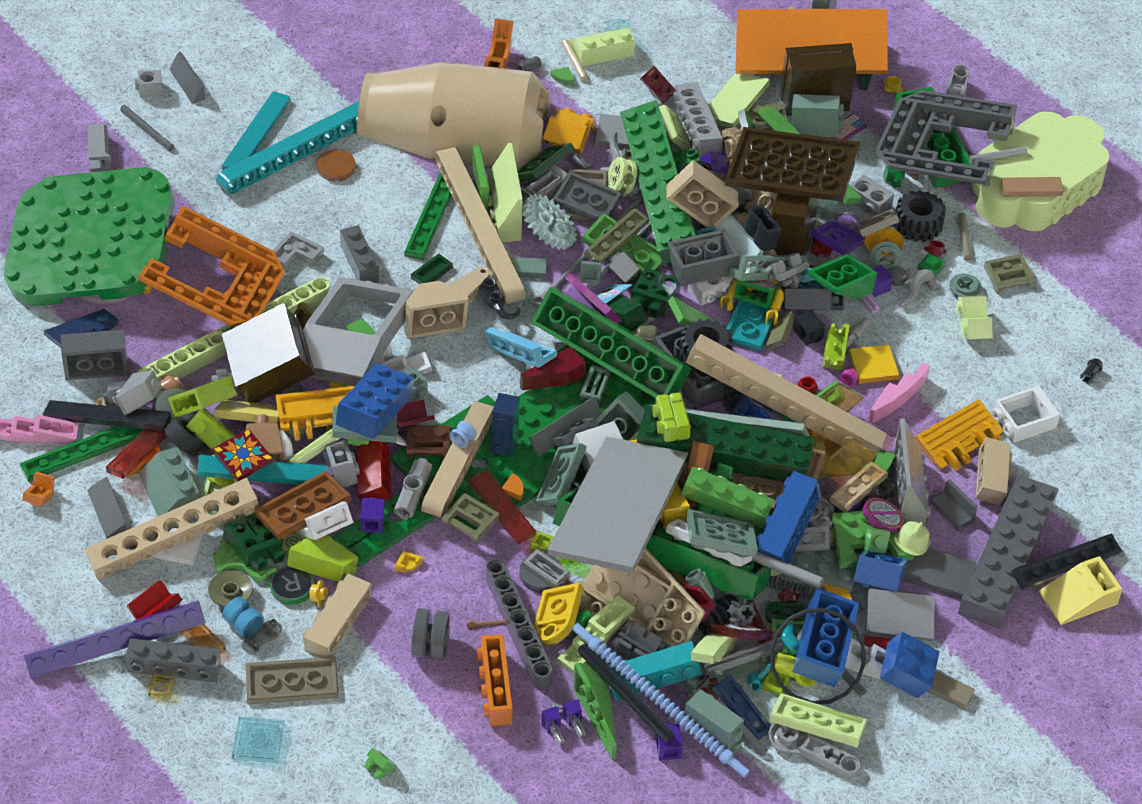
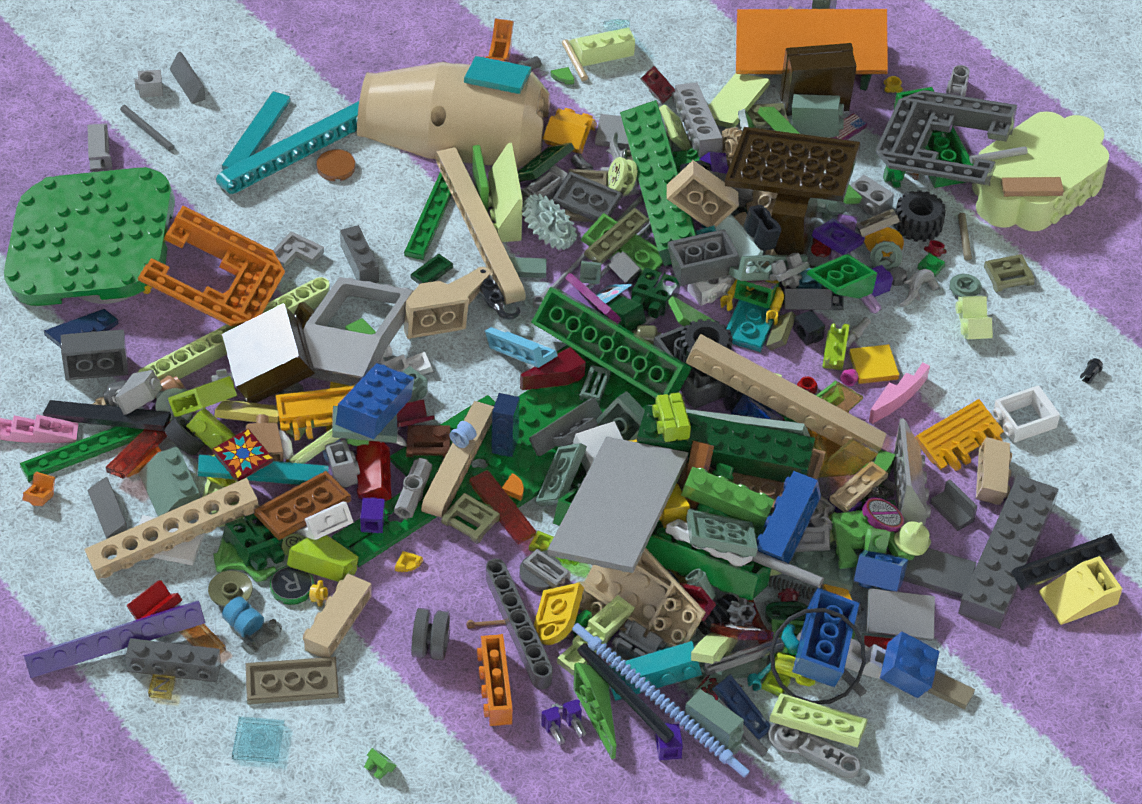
none -> teal tile [464,56,531,94]

